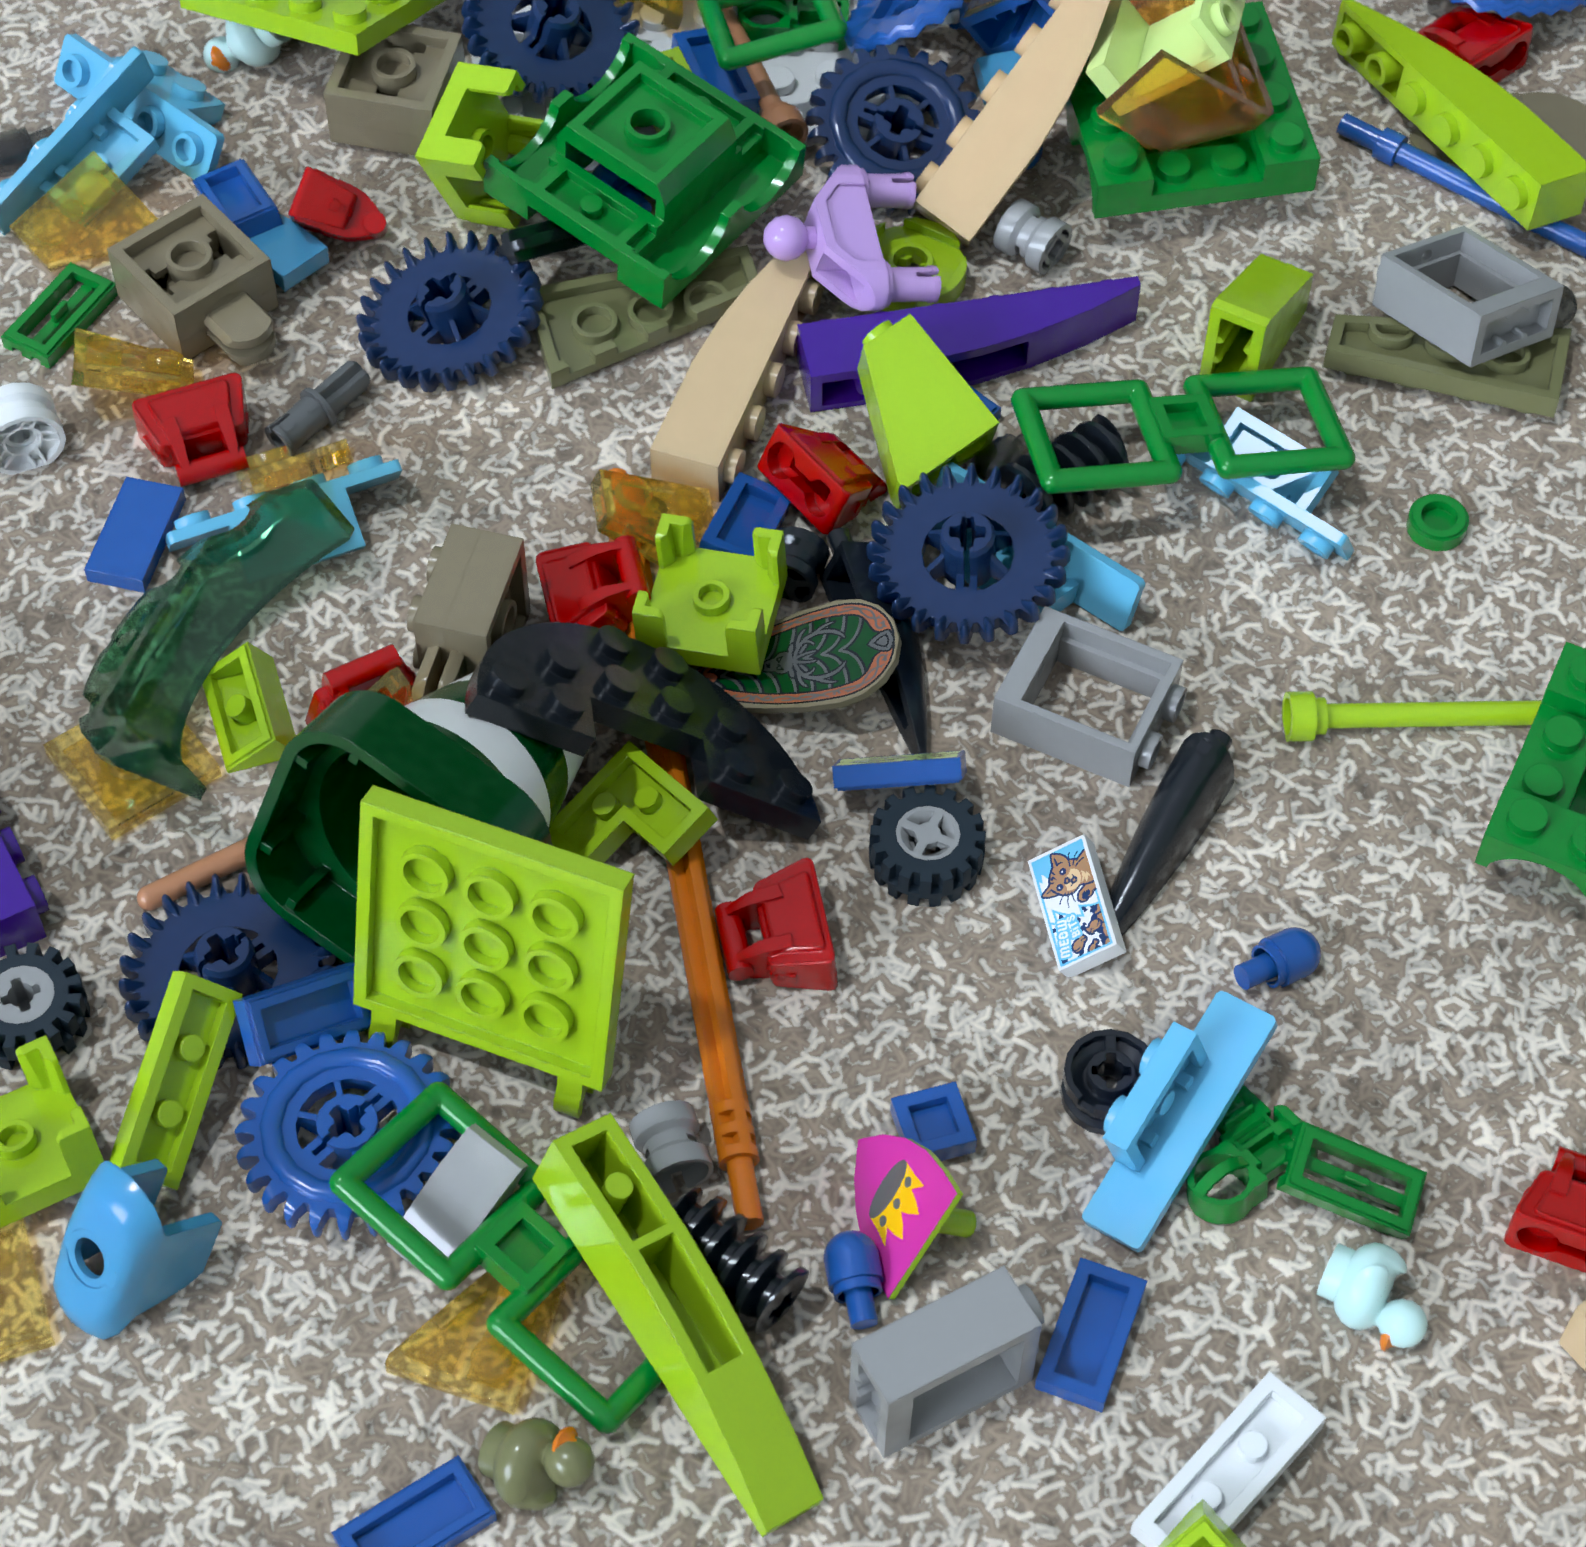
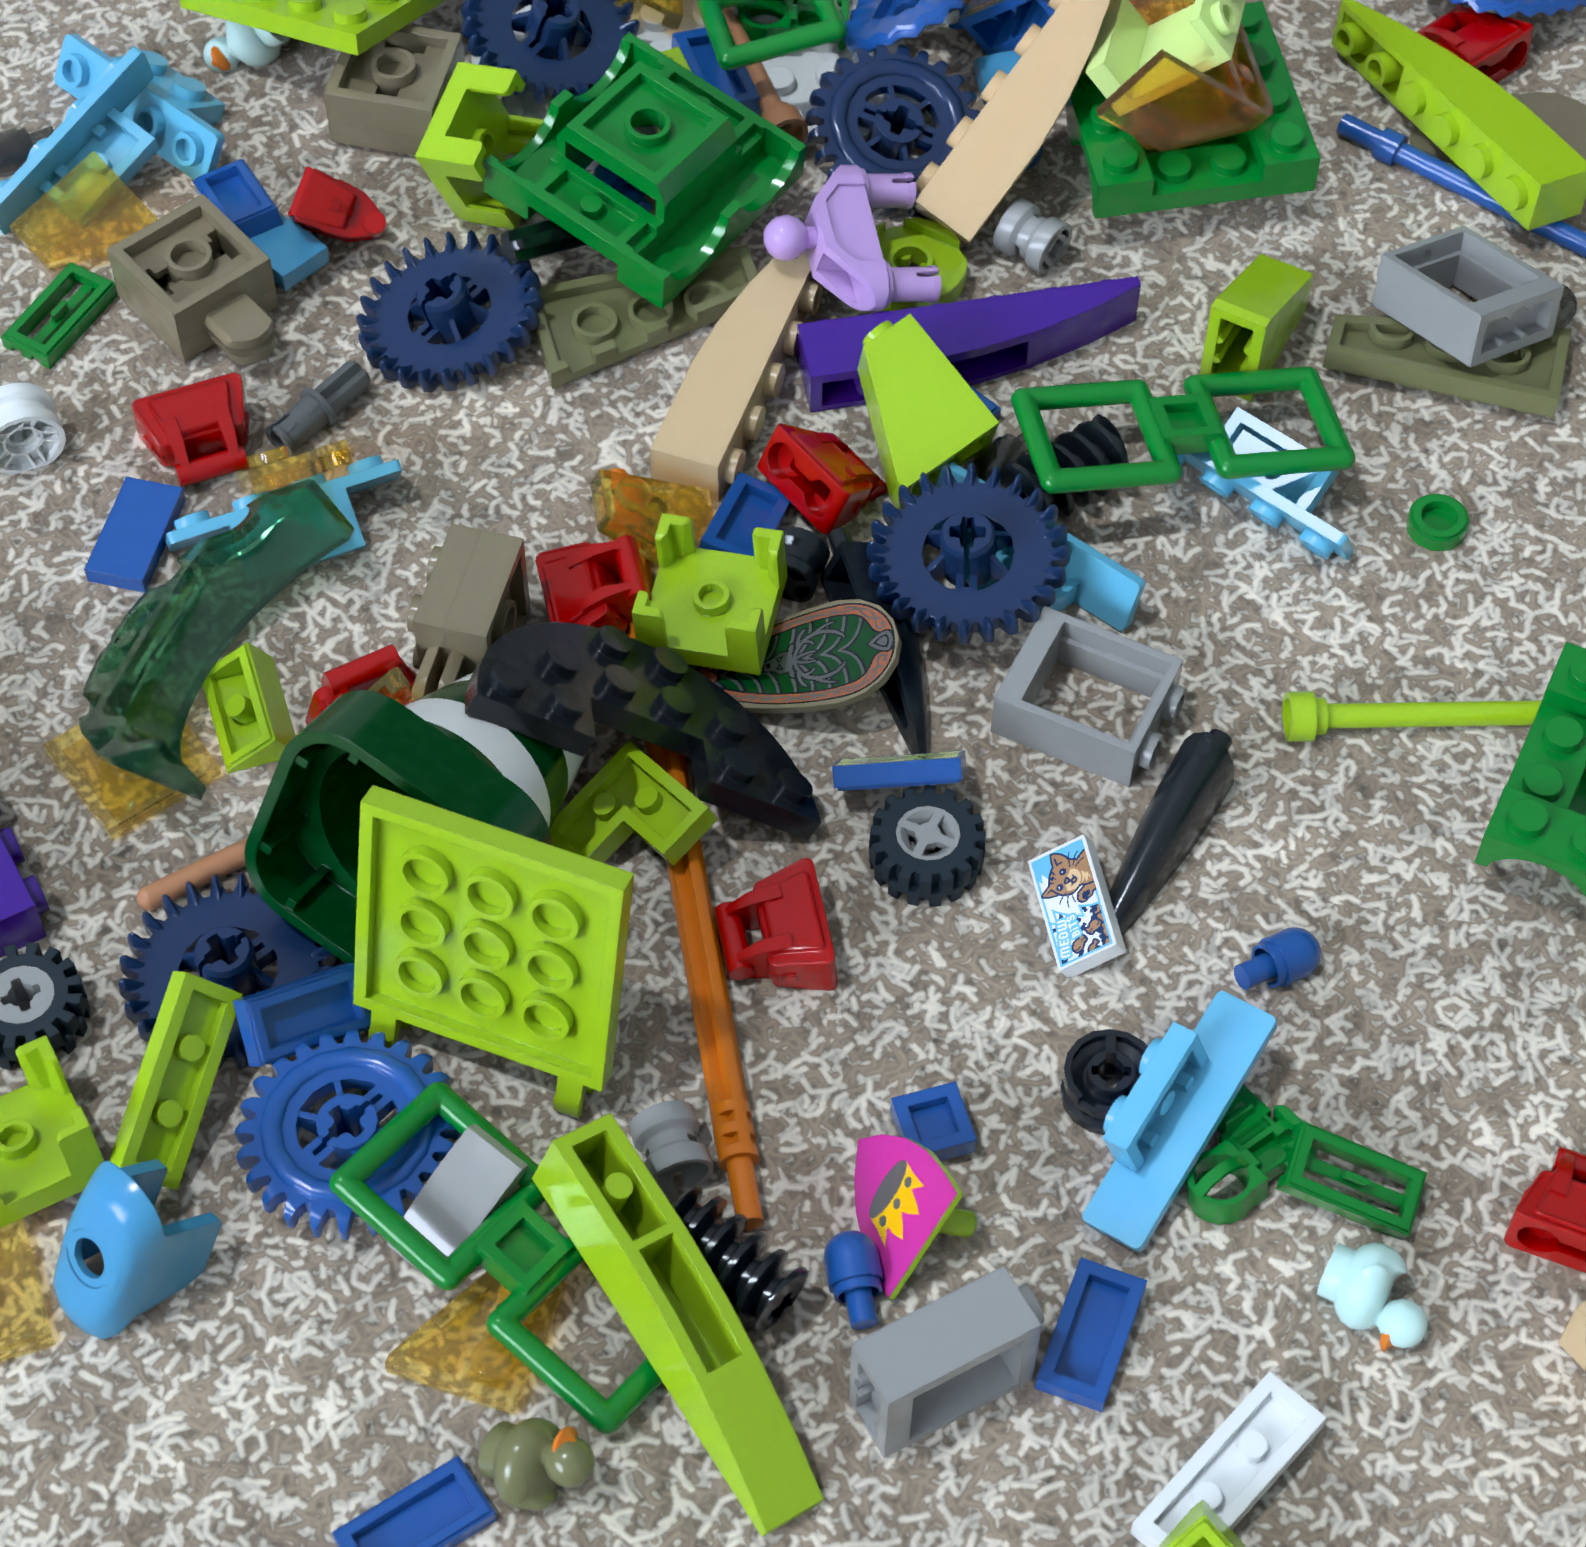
clear yellow wing [71,328,194,395] -> none

